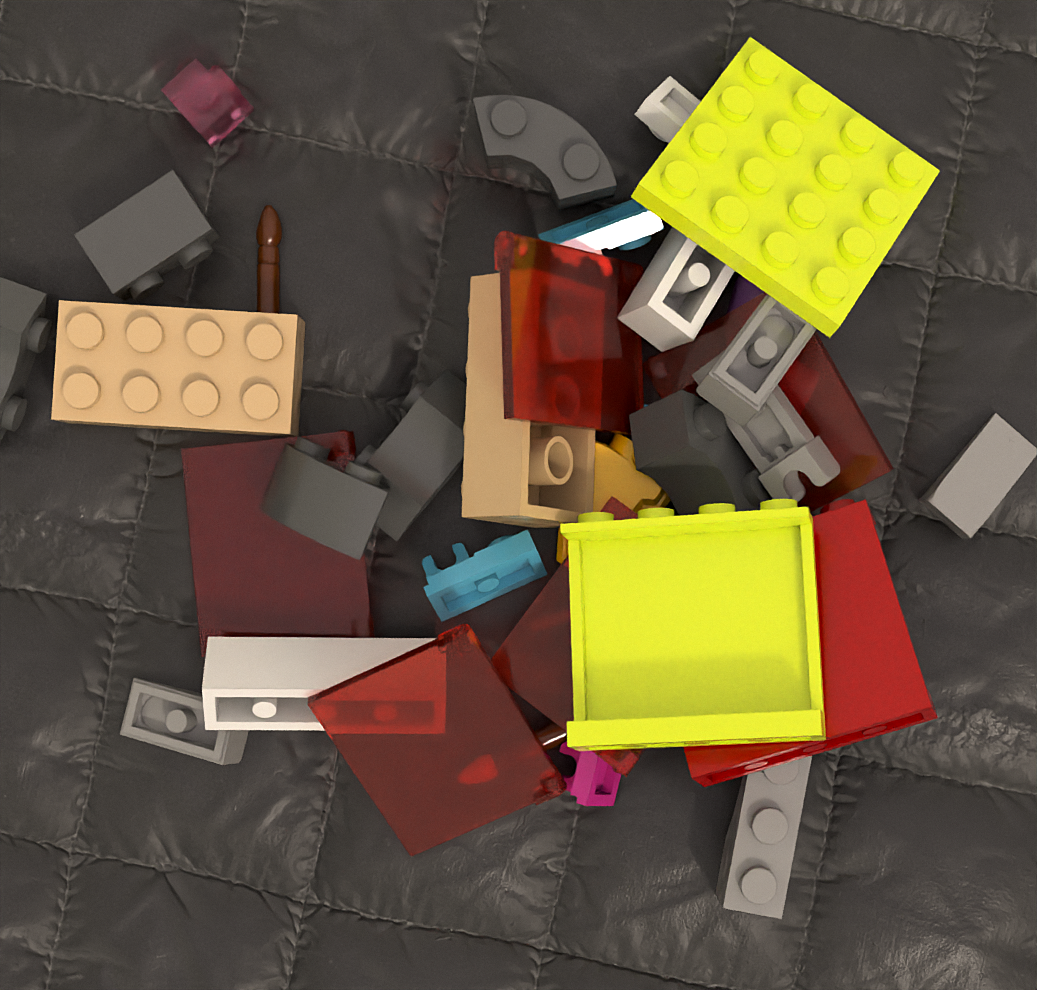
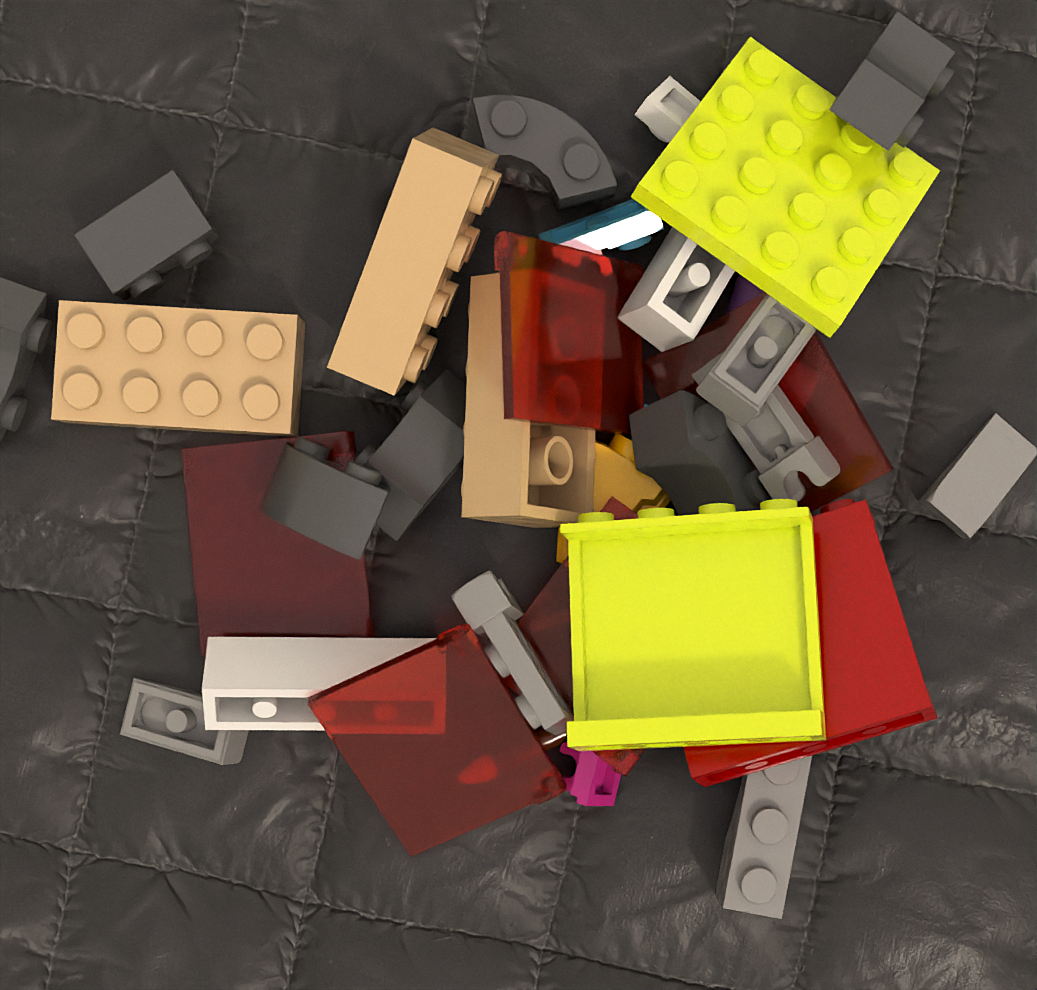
clear pink brick [161,58,255,148] -> none
reddish brown piece [256,205,282,314] -> none
medium azure plate [422,529,548,622] -> none
none -> tan brick [327,128,502,396]
none -> light grey plate [451,570,574,736]
none -> dark grey brick [829,11,955,151]

